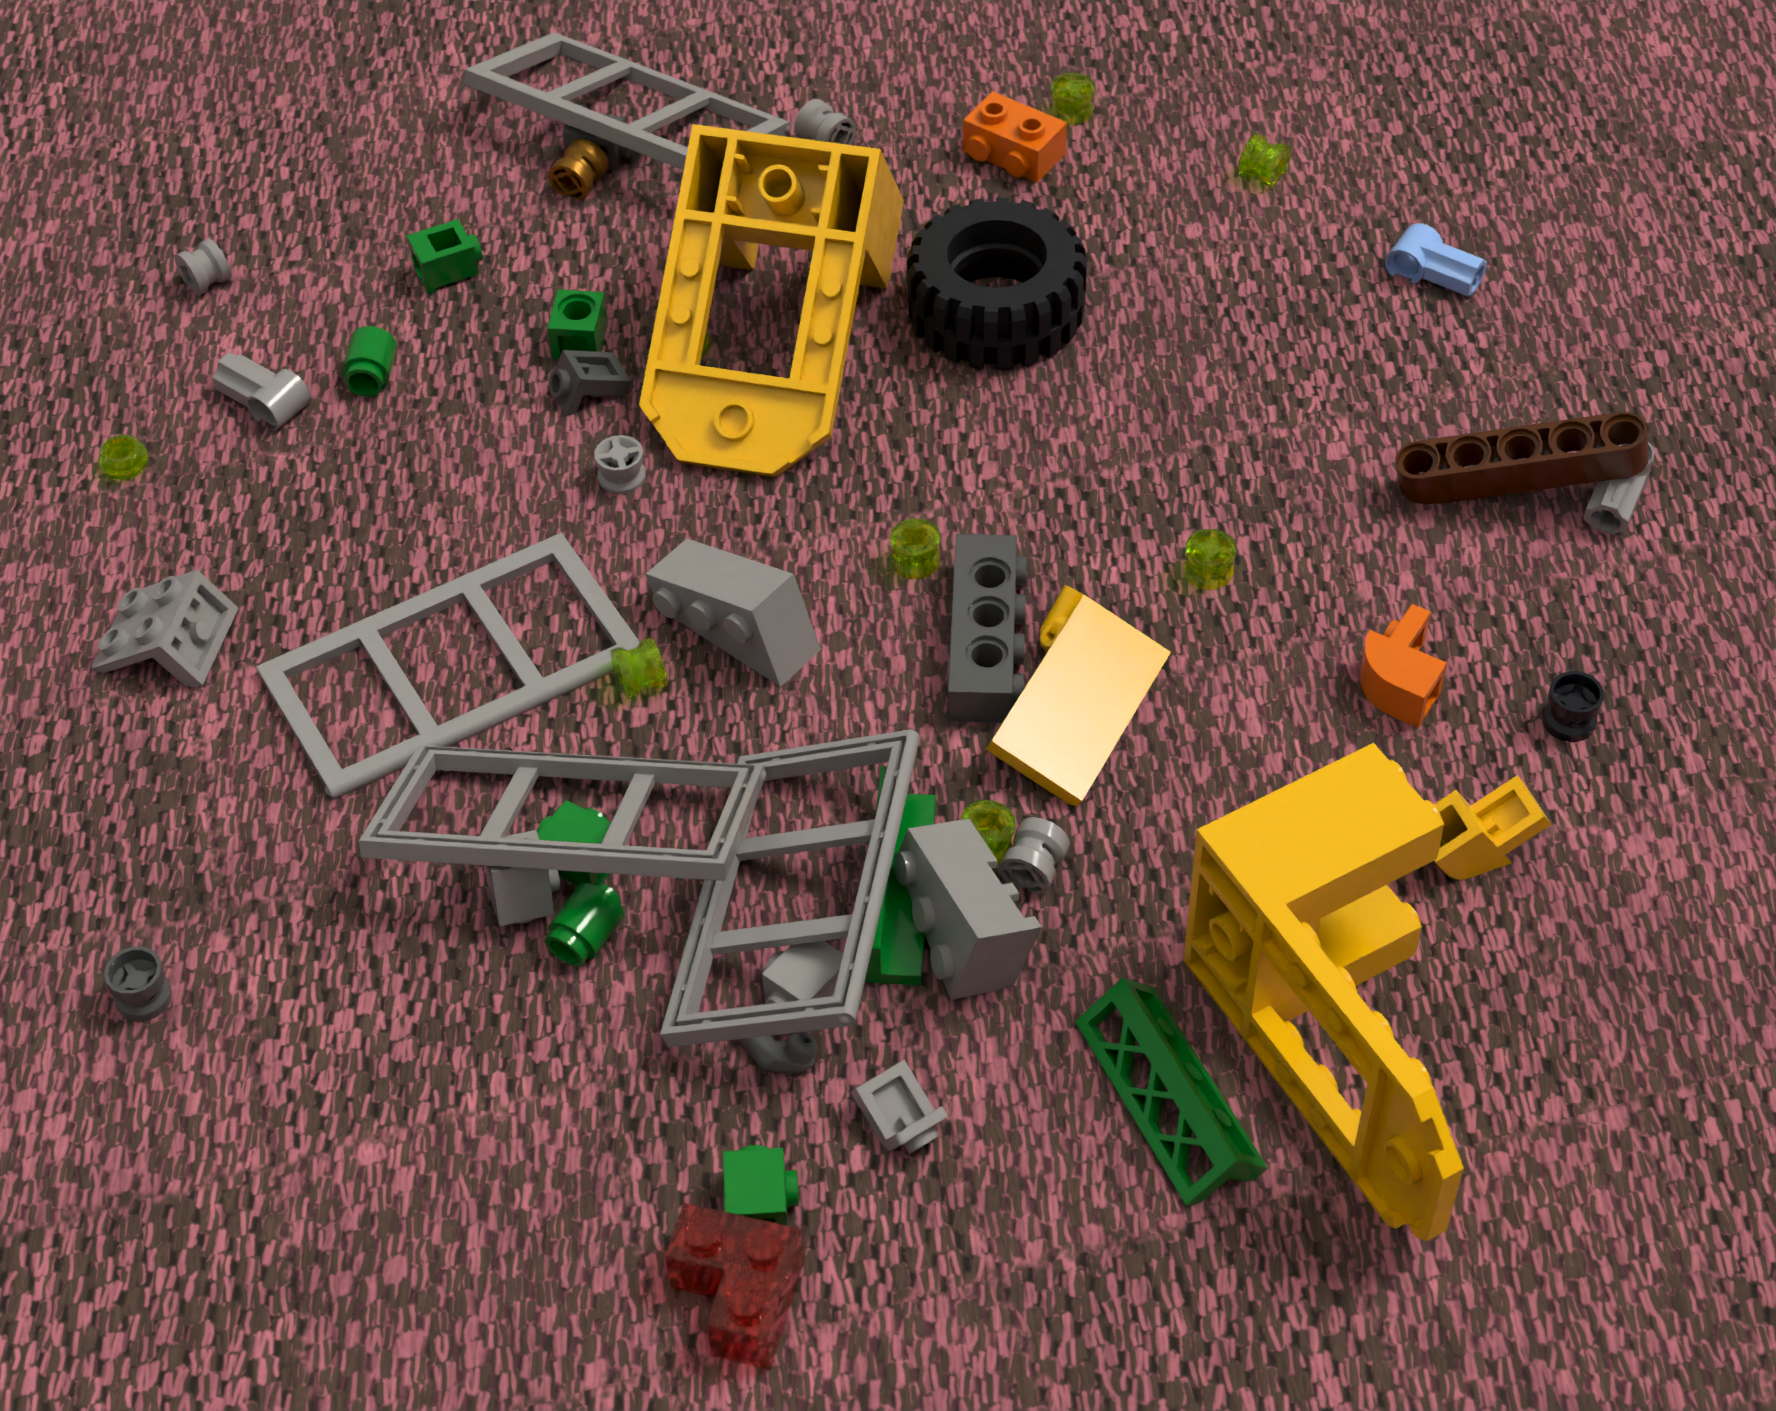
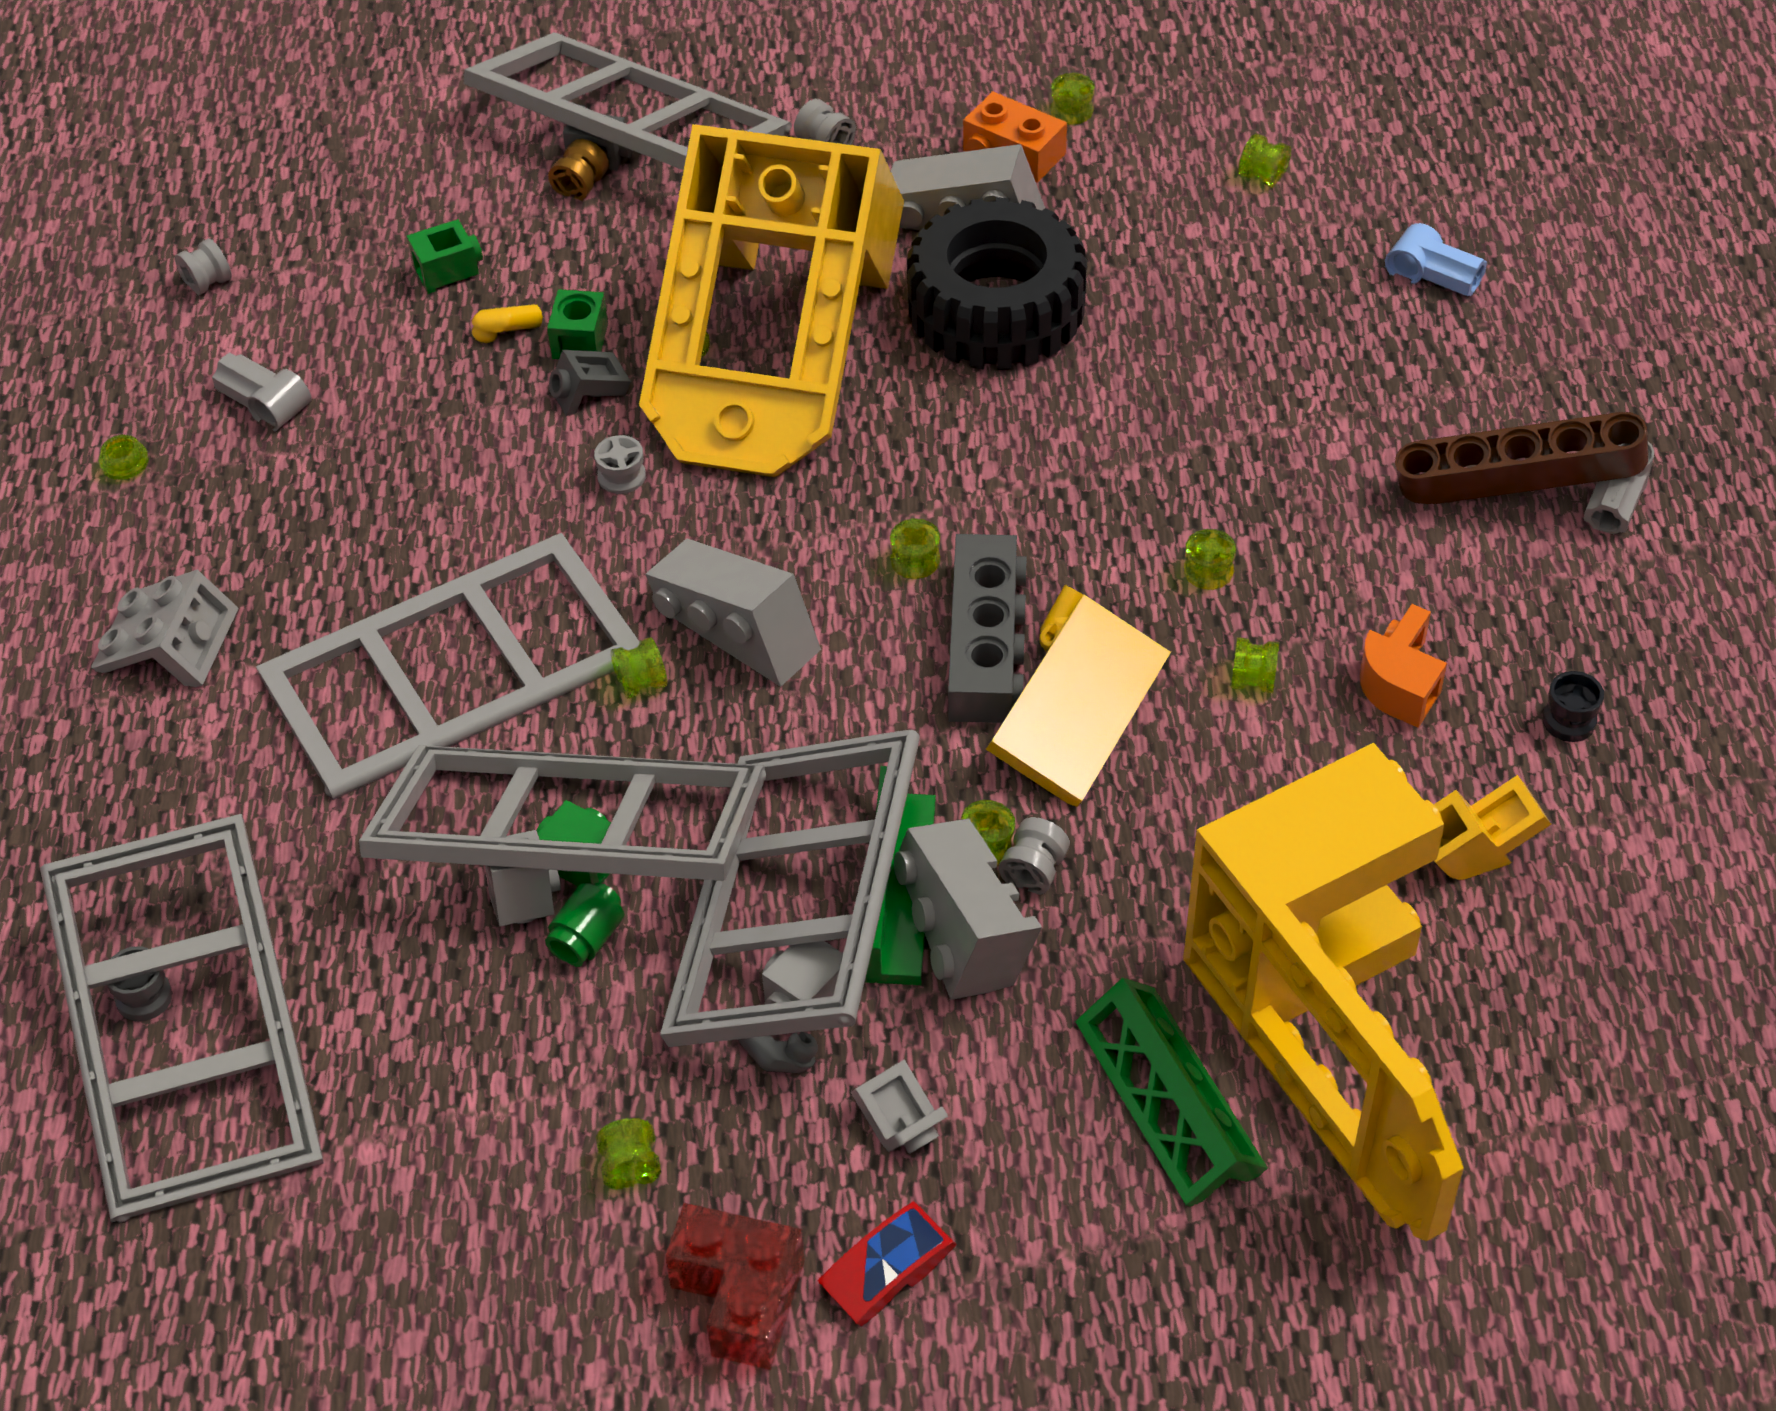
green brick [342,326,397,397] -> none
green brick [723,1145,799,1242] -> none
none -> light grey door [40,814,324,1222]
none -> yellow arm [472,304,543,343]
none -> clear neon green wheel [596,1118,661,1190]
none -> slope [817,1201,957,1327]
none -> light grey wedge [891,144,1045,231]
none -> clear neon green wheel [1231,637,1279,693]

